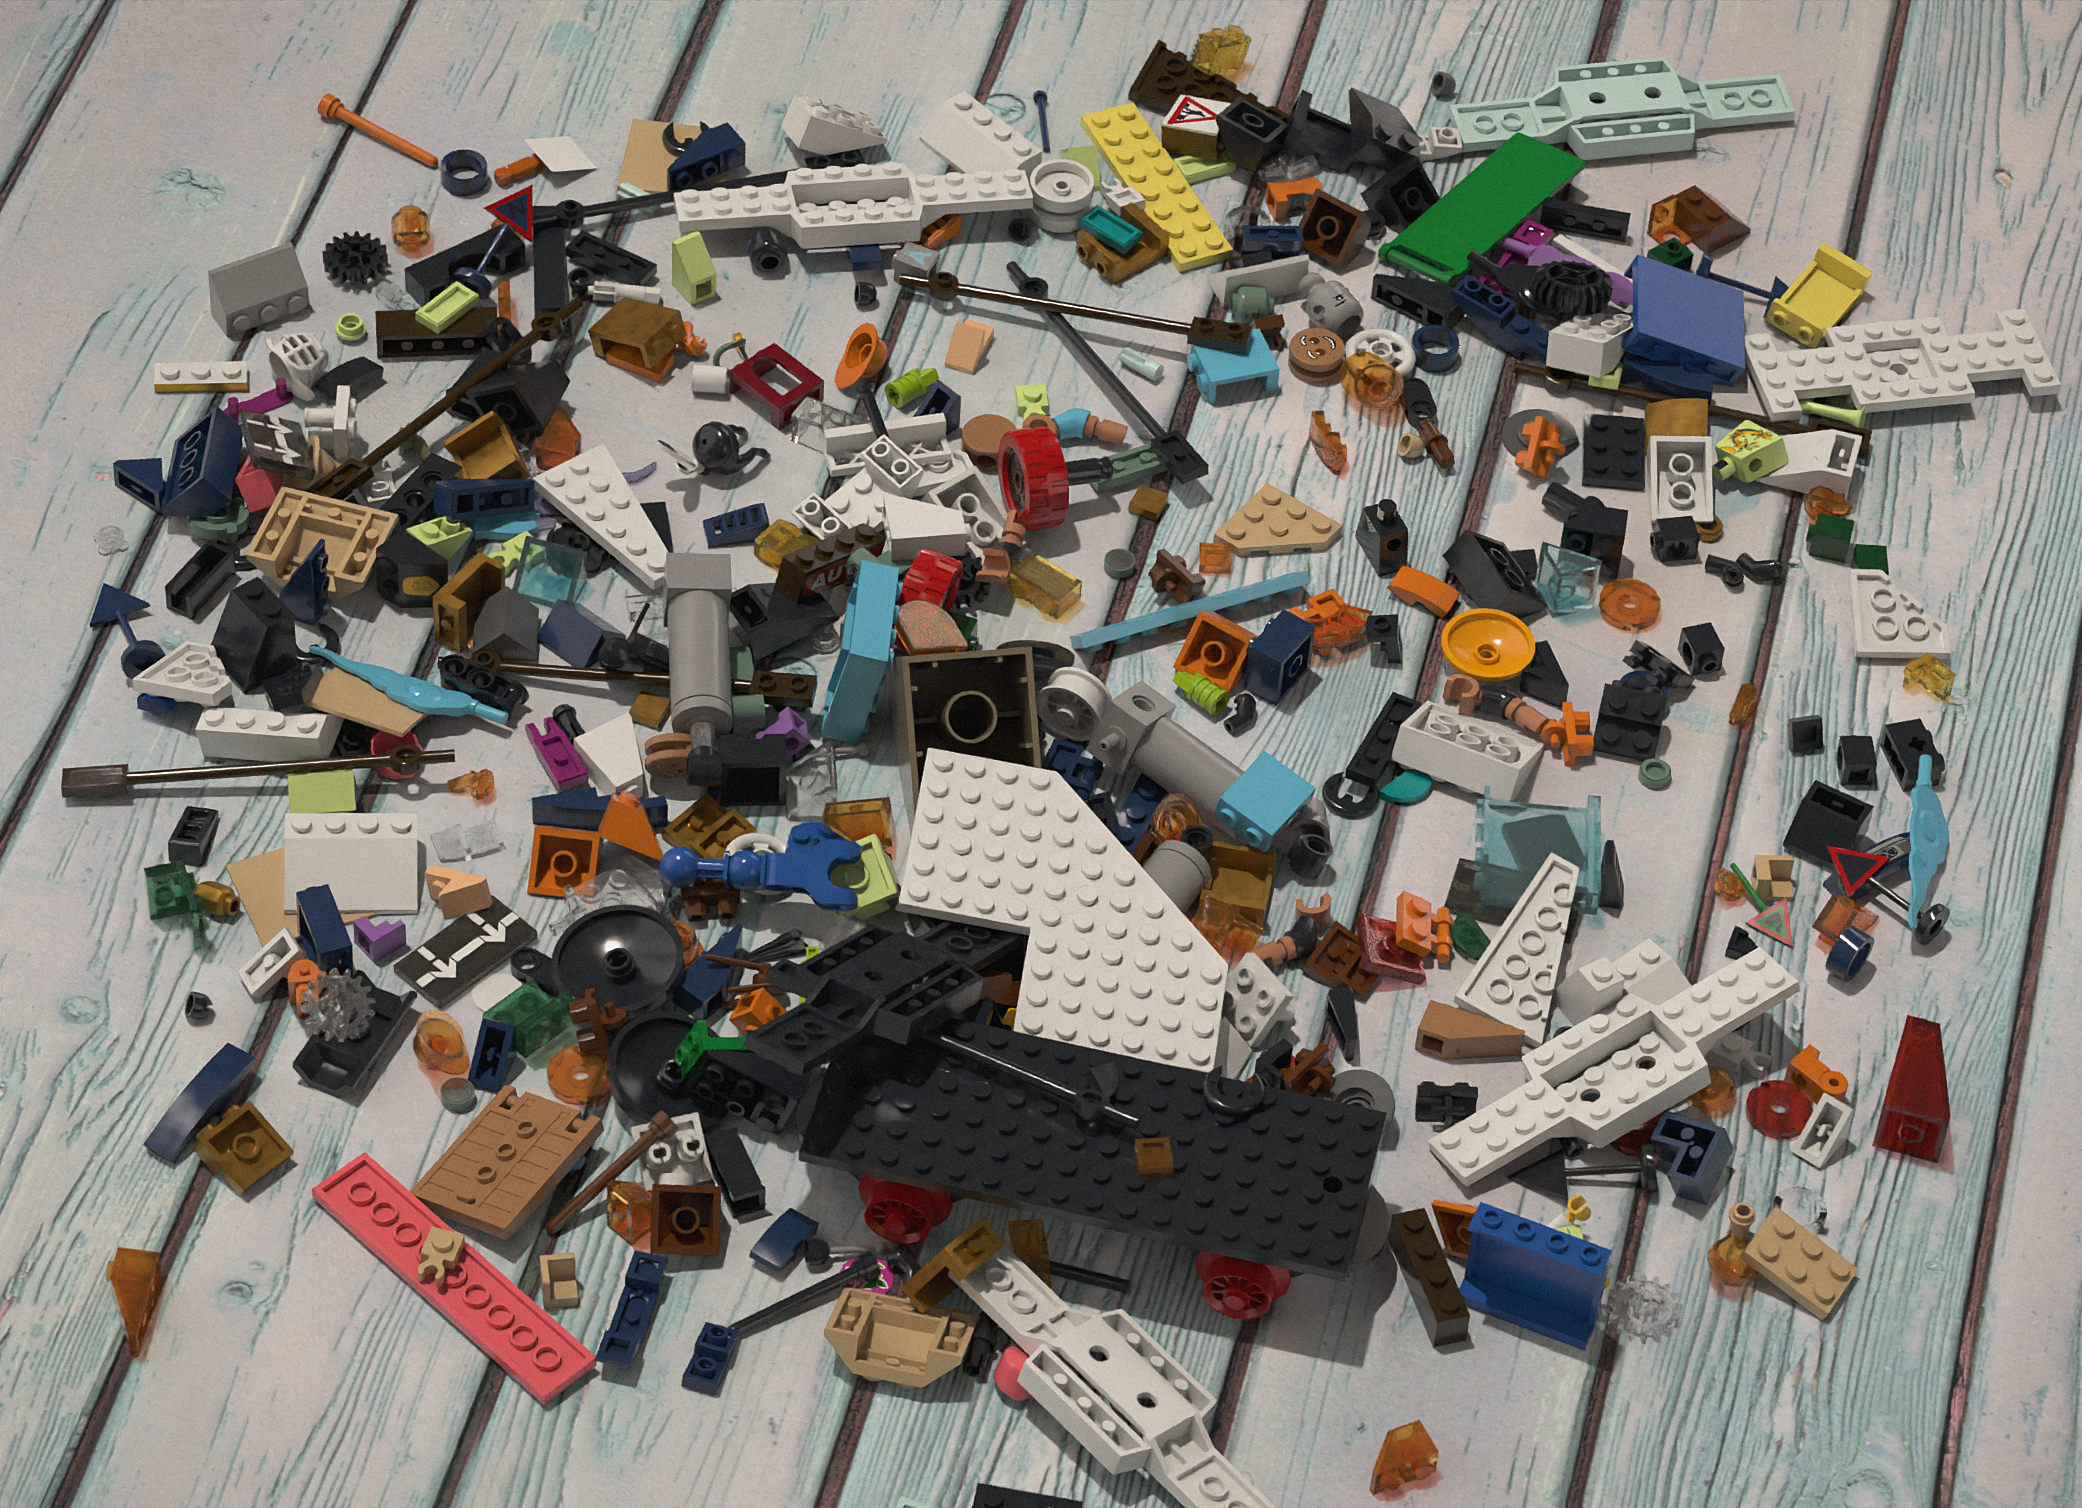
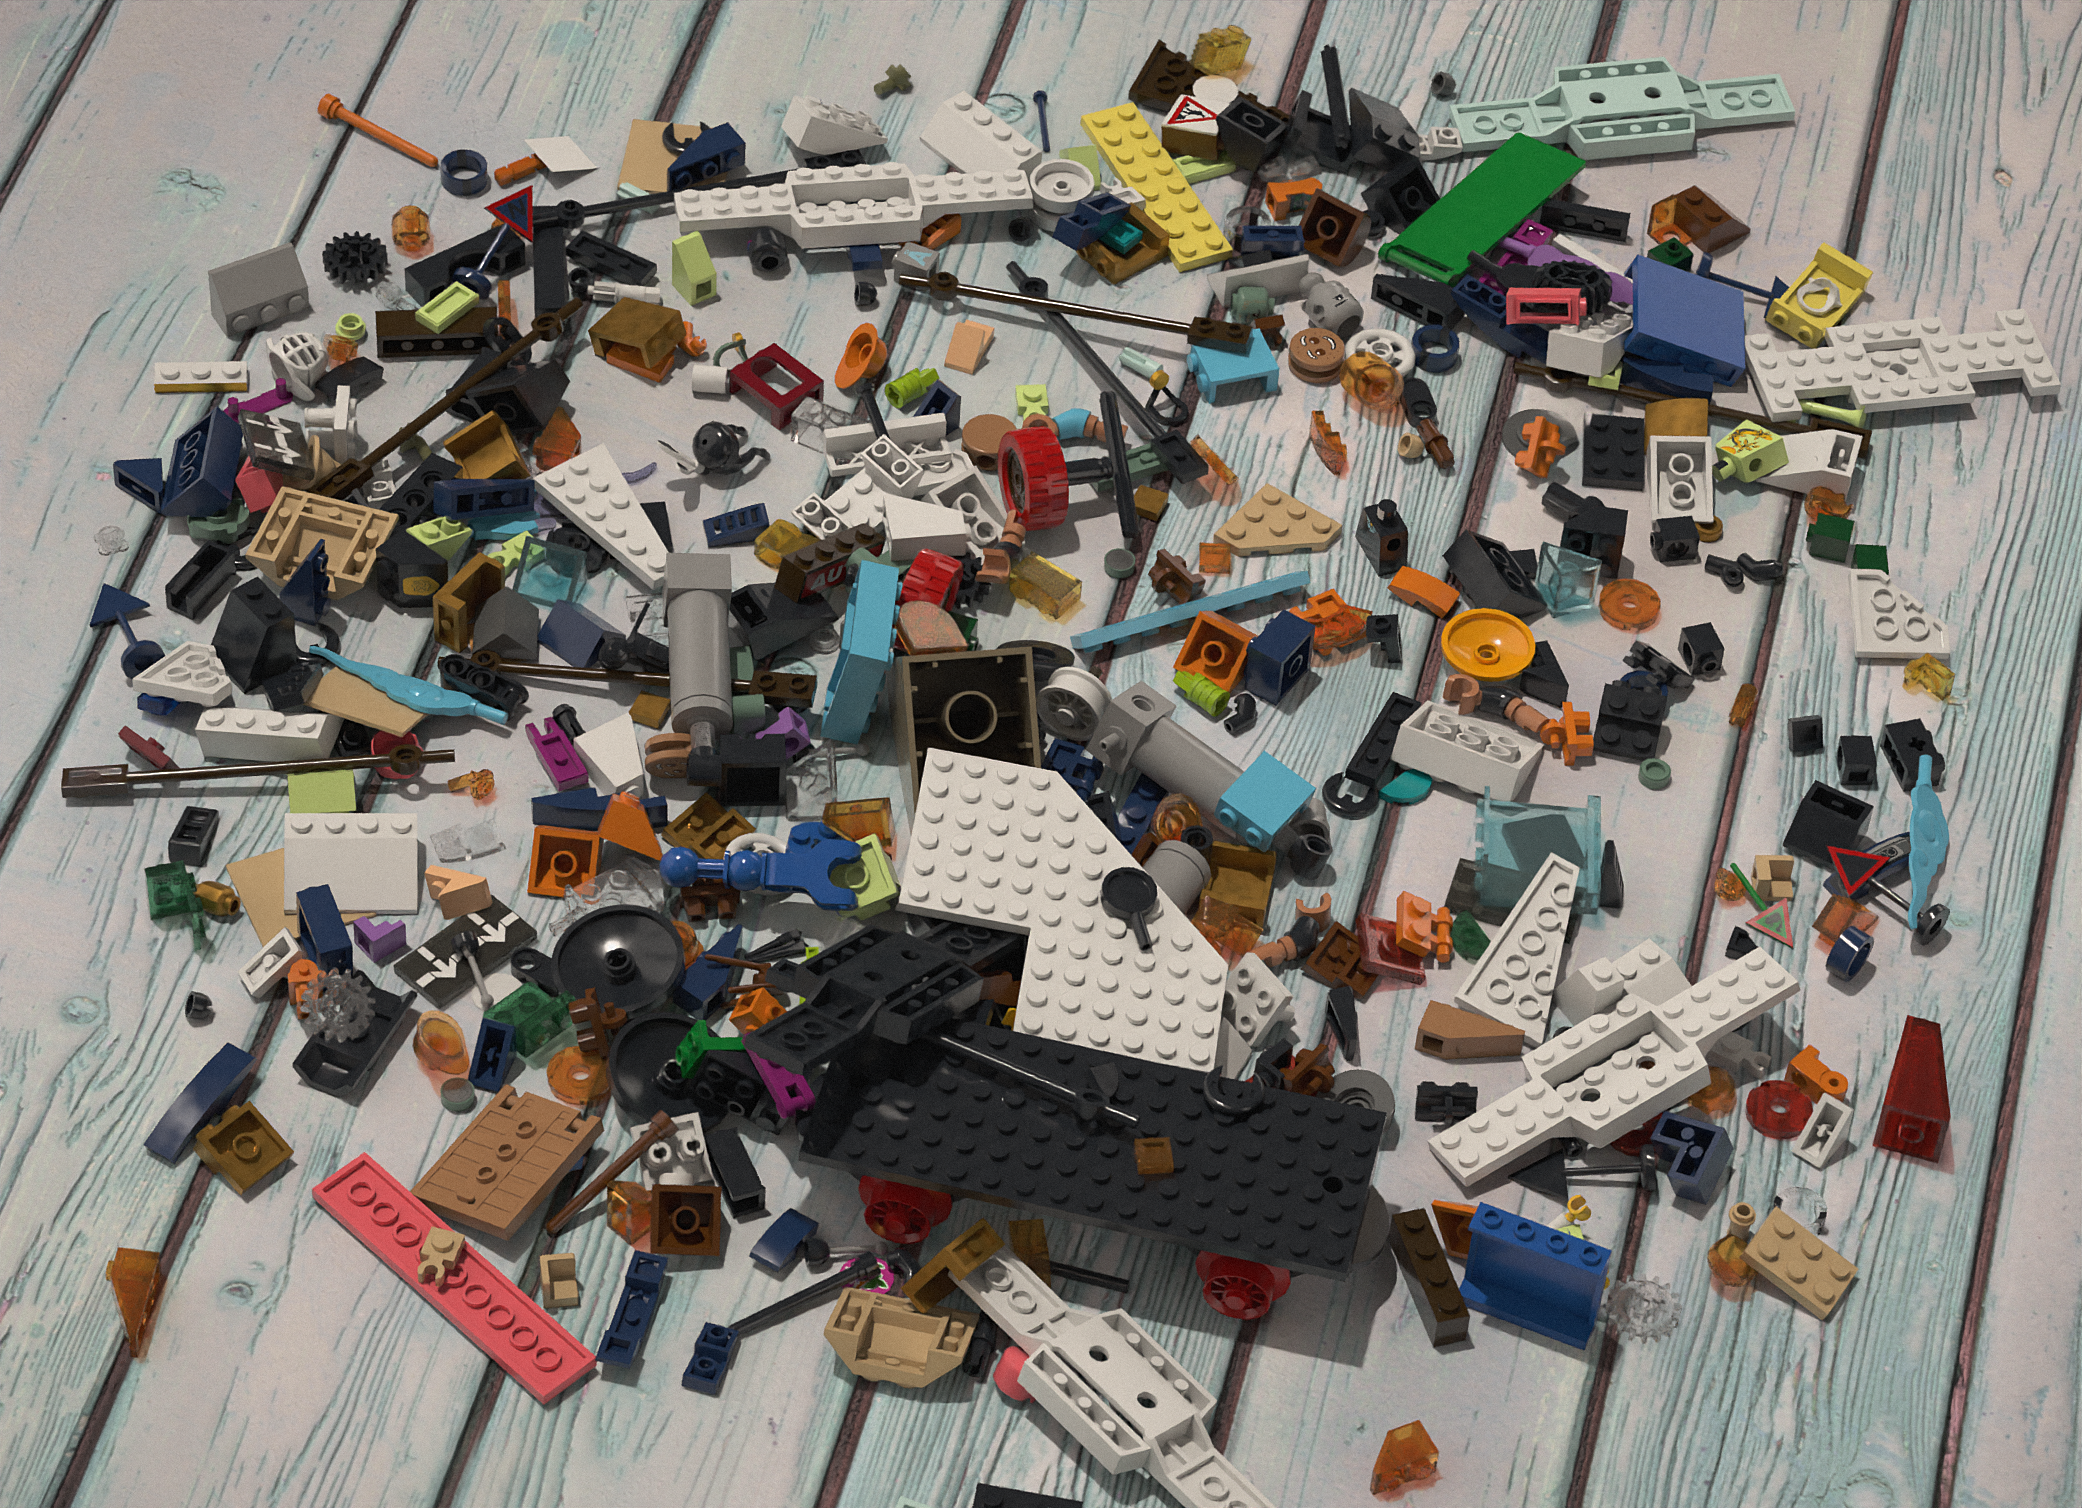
none -> dark red plate [118,725,179,770]
none -> clear orange plate [323,334,358,362]
none -> hinge [450,931,494,1007]
none -> magenta plate [742,1032,816,1119]
none -> olive plate [874,64,912,95]
none -> dark blue slope [1052,192,1131,251]
none -> black axle [1099,391,1140,539]
none -> black piece [1100,867,1158,950]
none -> black piece [1145,370,1188,426]
none -> clear orange tile [1190,434,1239,485]
none -> white sticker [1193,75,1238,103]
none -> black axle [1321,44,1352,149]
none -> coral window [1506,288,1587,325]
none -> white piece [1796,277,1842,316]

